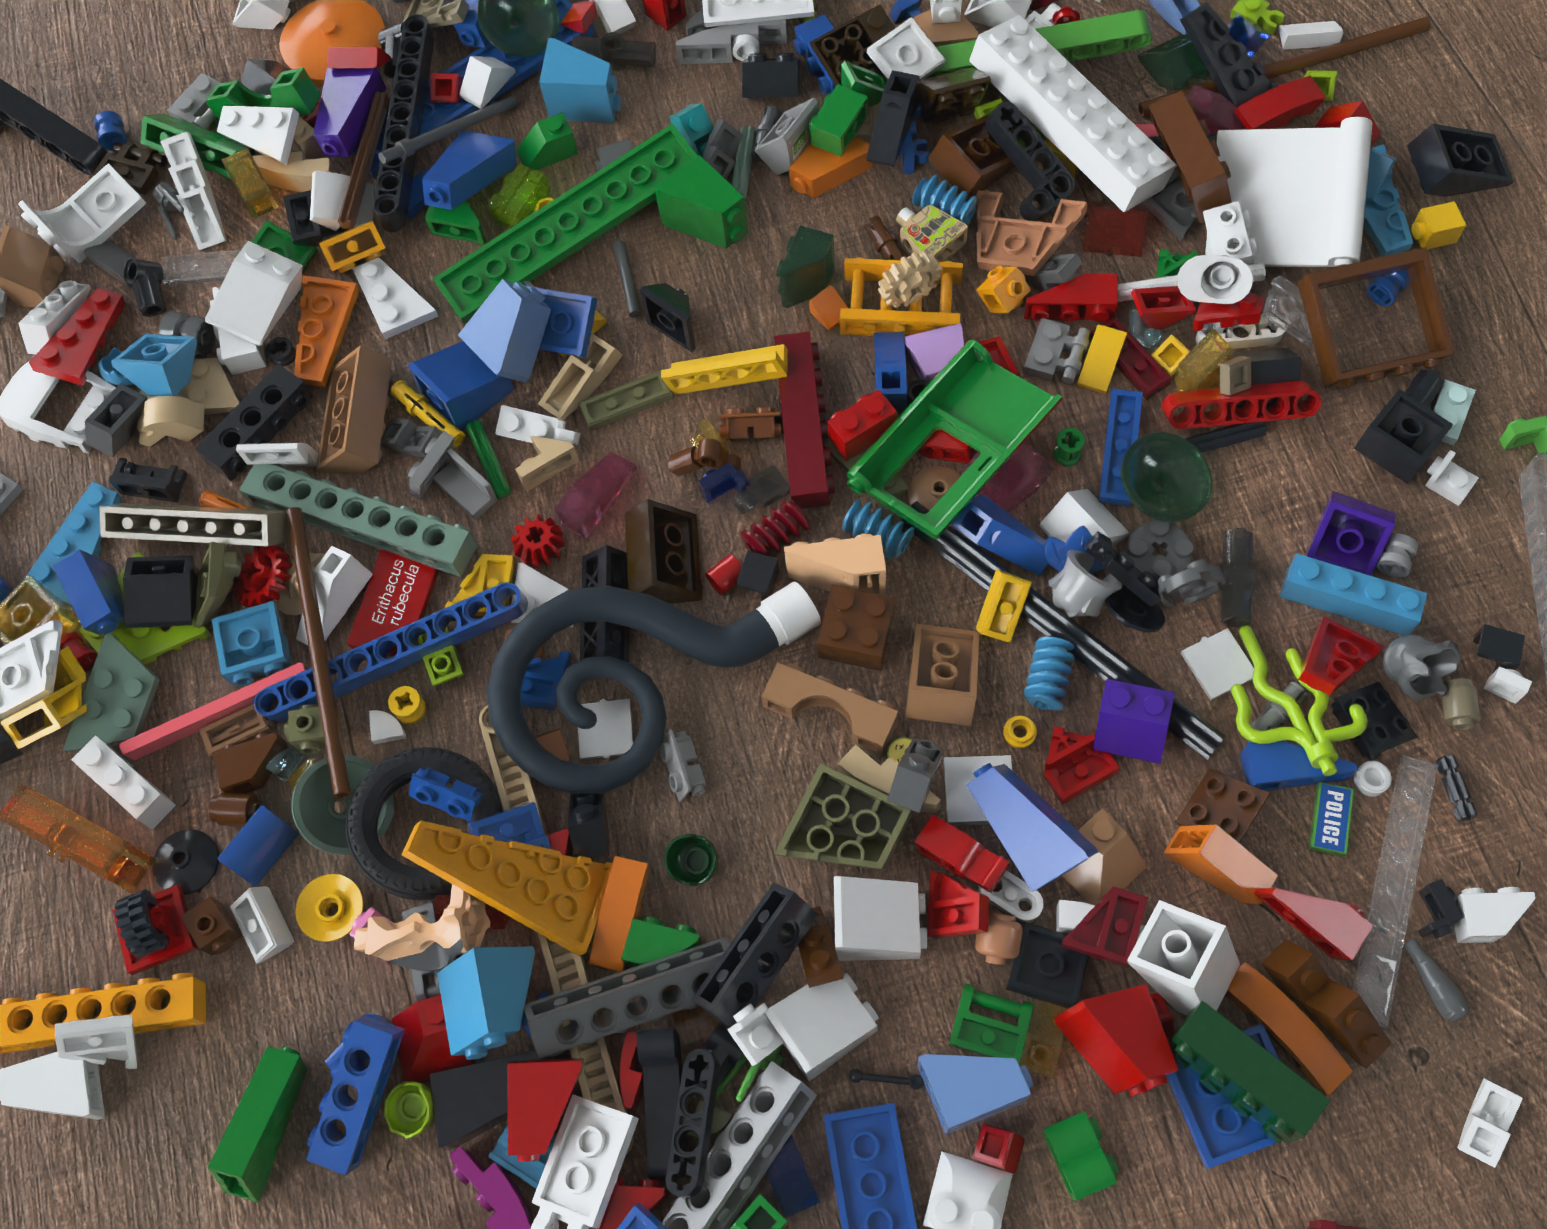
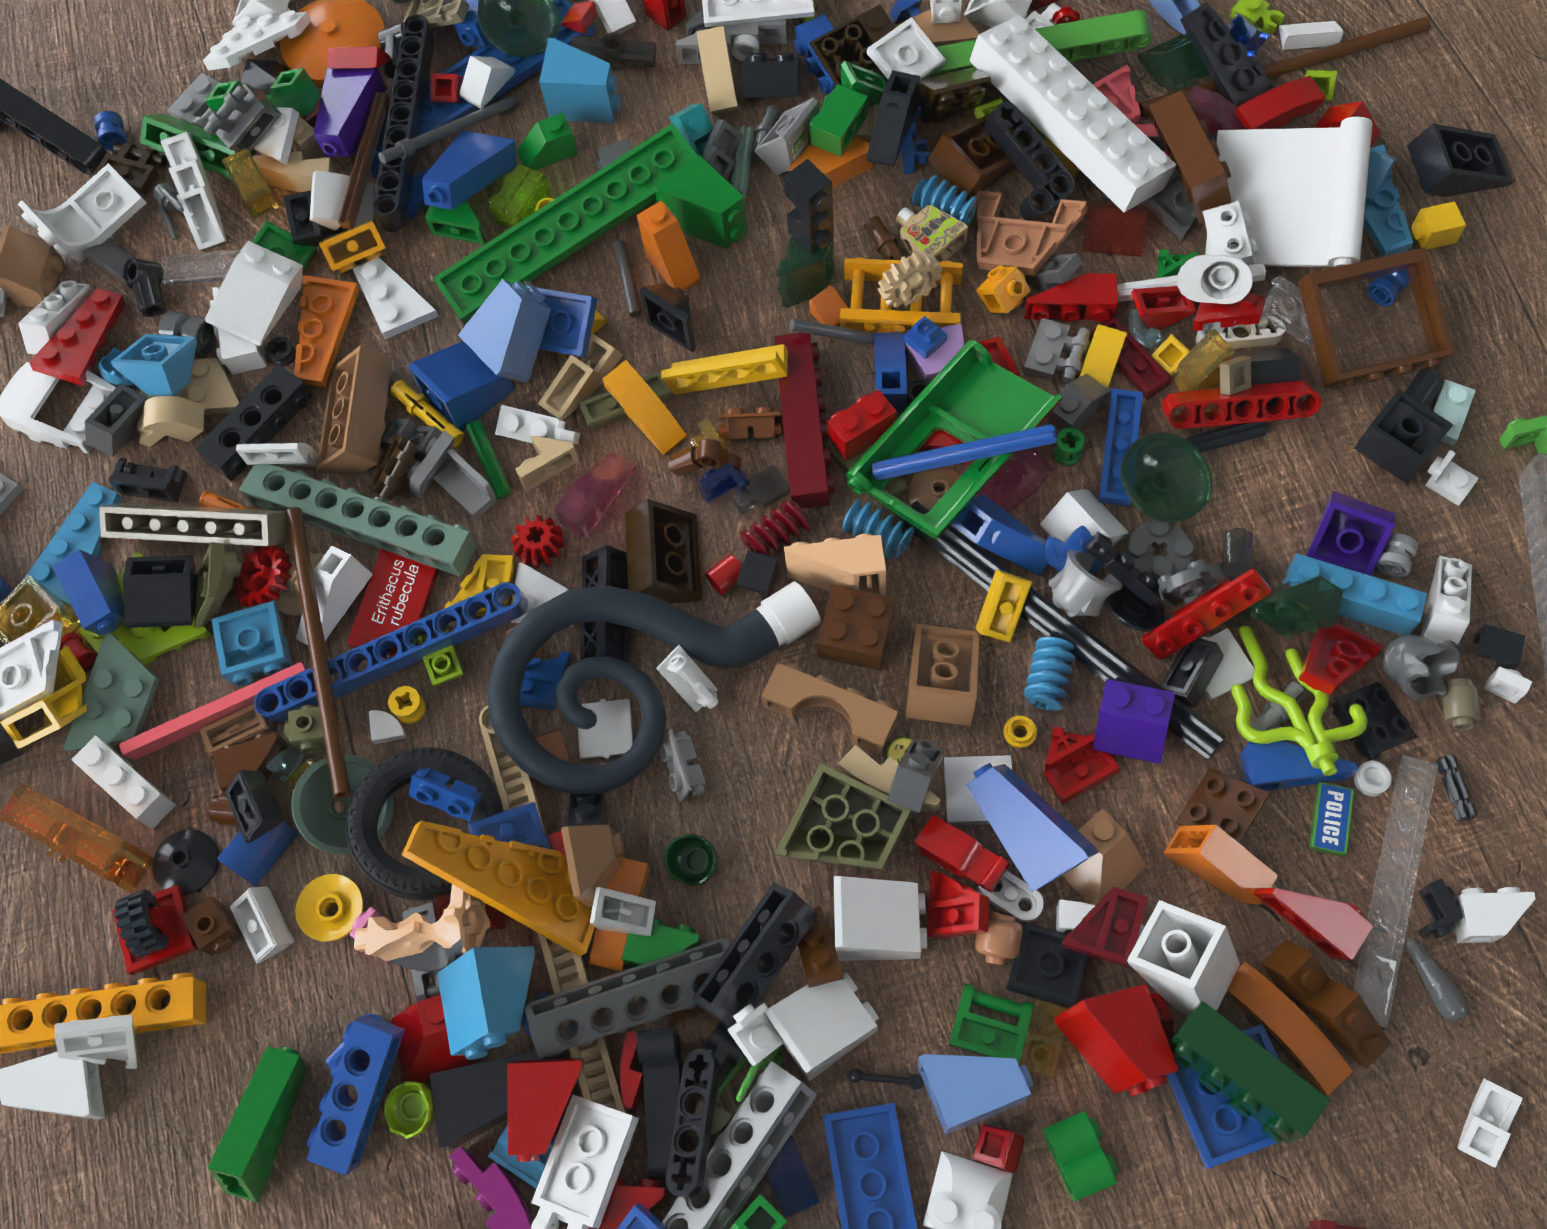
none -> white plate [203,10,311,70]
none -> dark grey brick [203,83,281,156]
none -> black slope [225,770,283,843]
none -> dark brown plate [368,434,419,501]
none -> medium nougat slope [561,825,625,907]
none -> white slope [590,887,656,936]
none -> light orange slope [603,360,687,456]
none -> orange slope [637,200,701,291]
none -> white hinge [656,645,718,713]
none -> tan slope [696,26,739,115]
none -> black arch [784,159,834,255]
none -> dark grey bar [789,319,874,344]
none -> blue axle [872,424,1057,480]
none -> blue tile [904,316,947,359]
none -> dark grey slope [1048,374,1111,430]
none -> coral wing [1093,65,1141,123]
none -> red bracket [1142,569,1272,660]
none -> black slope [1160,638,1224,708]
none -> clear green slope [1245,575,1343,637]
none -> white slope [1421,555,1472,645]

